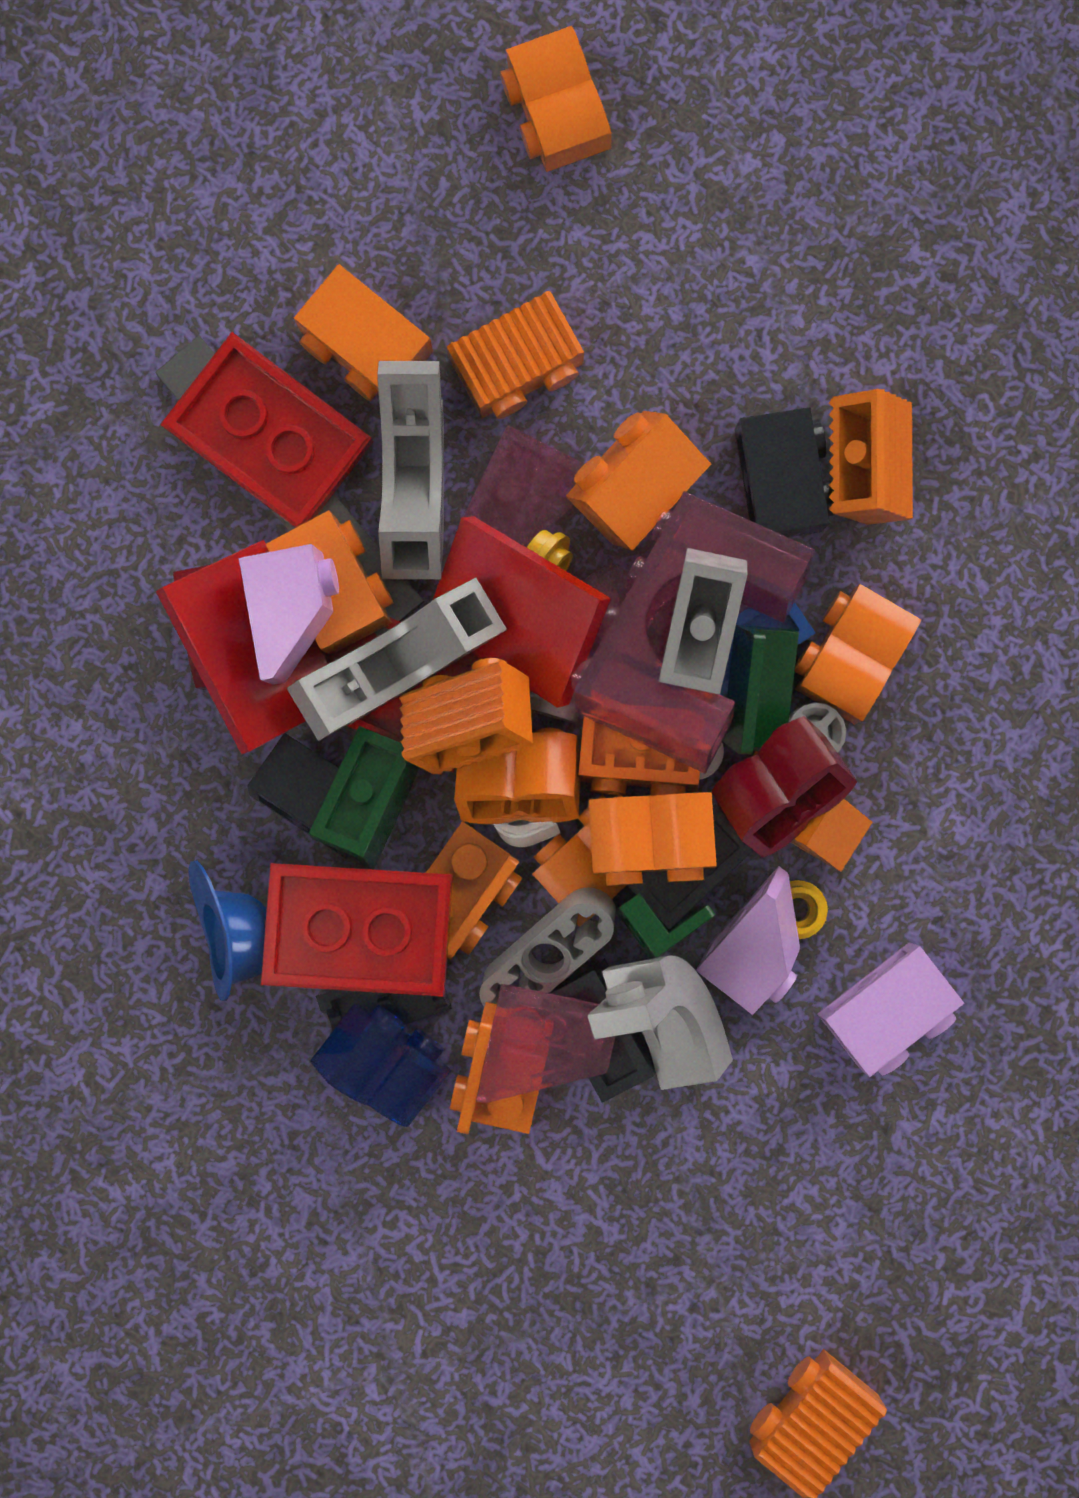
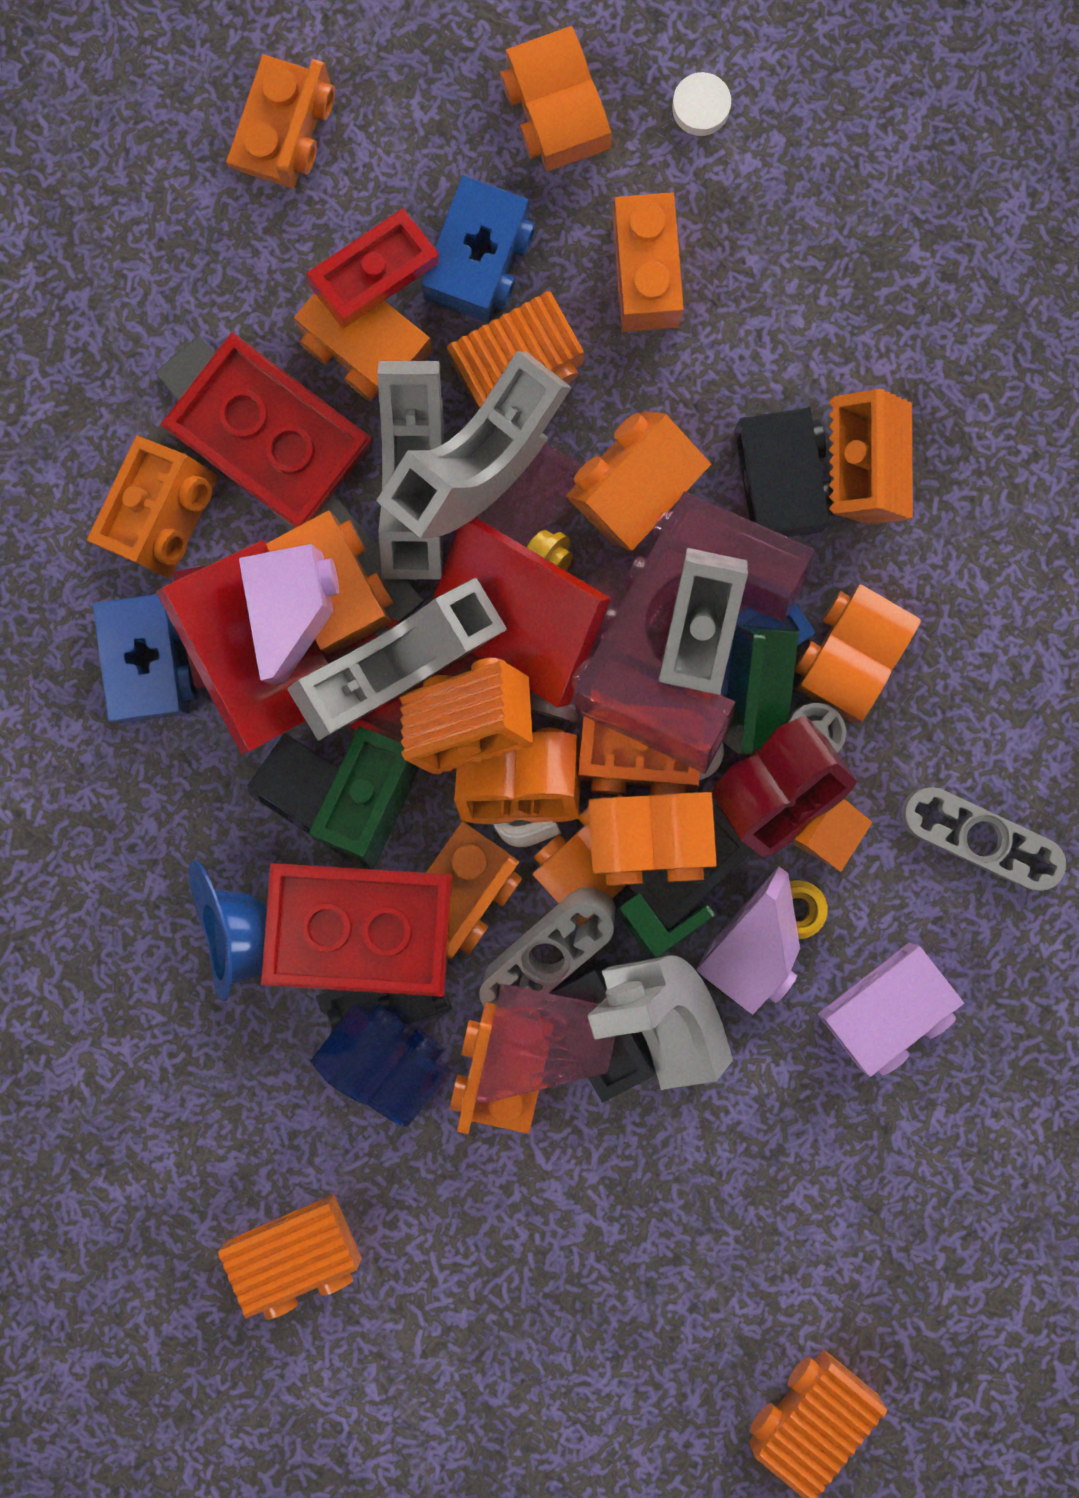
none -> orange bracket [87,435,219,579]
none -> blue brick [92,594,197,724]
none -> orange brick [218,1194,362,1320]
none -> orange bracket [226,54,335,189]
none -> red plate [306,208,439,329]
none -> light grey arch [376,351,572,538]
none -> blue brick [421,175,536,323]
none -> orange brick [612,192,684,332]
none -> white tile [672,72,731,136]
none -> light grey beam [901,787,1066,891]

